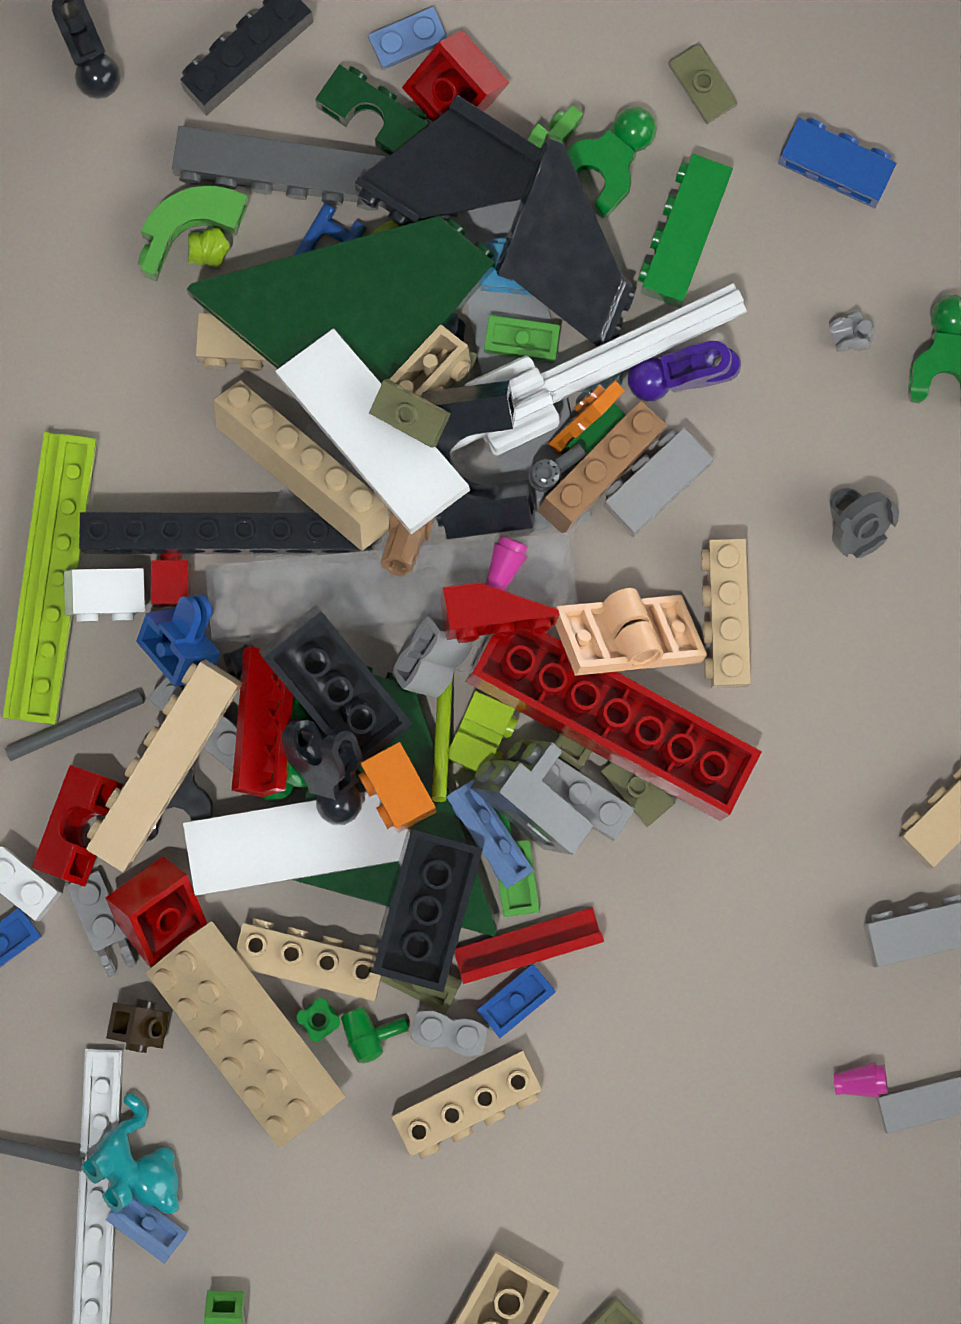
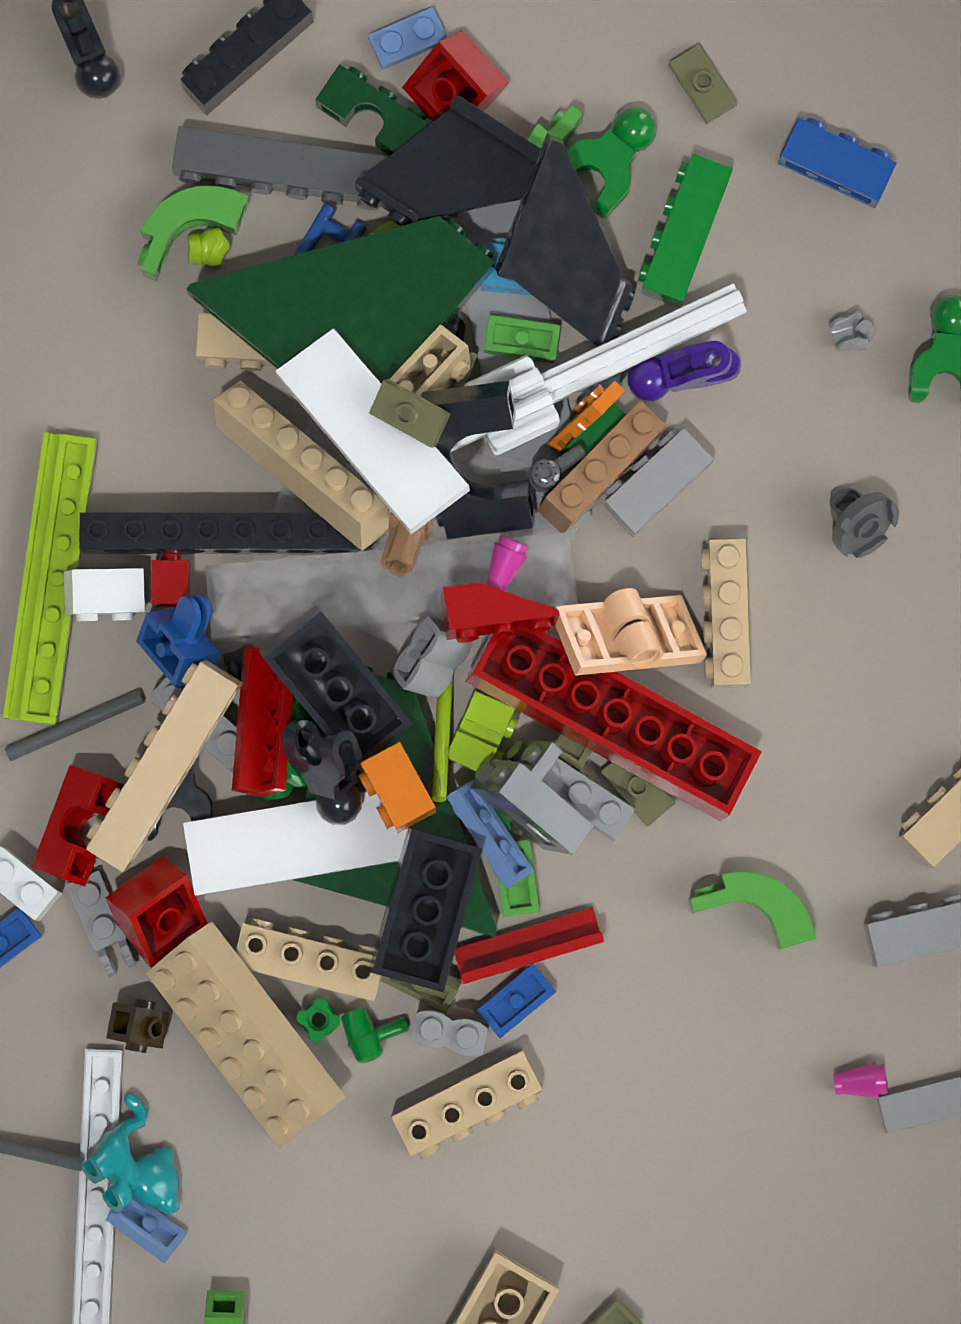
none -> bright green arch [689,872,817,949]

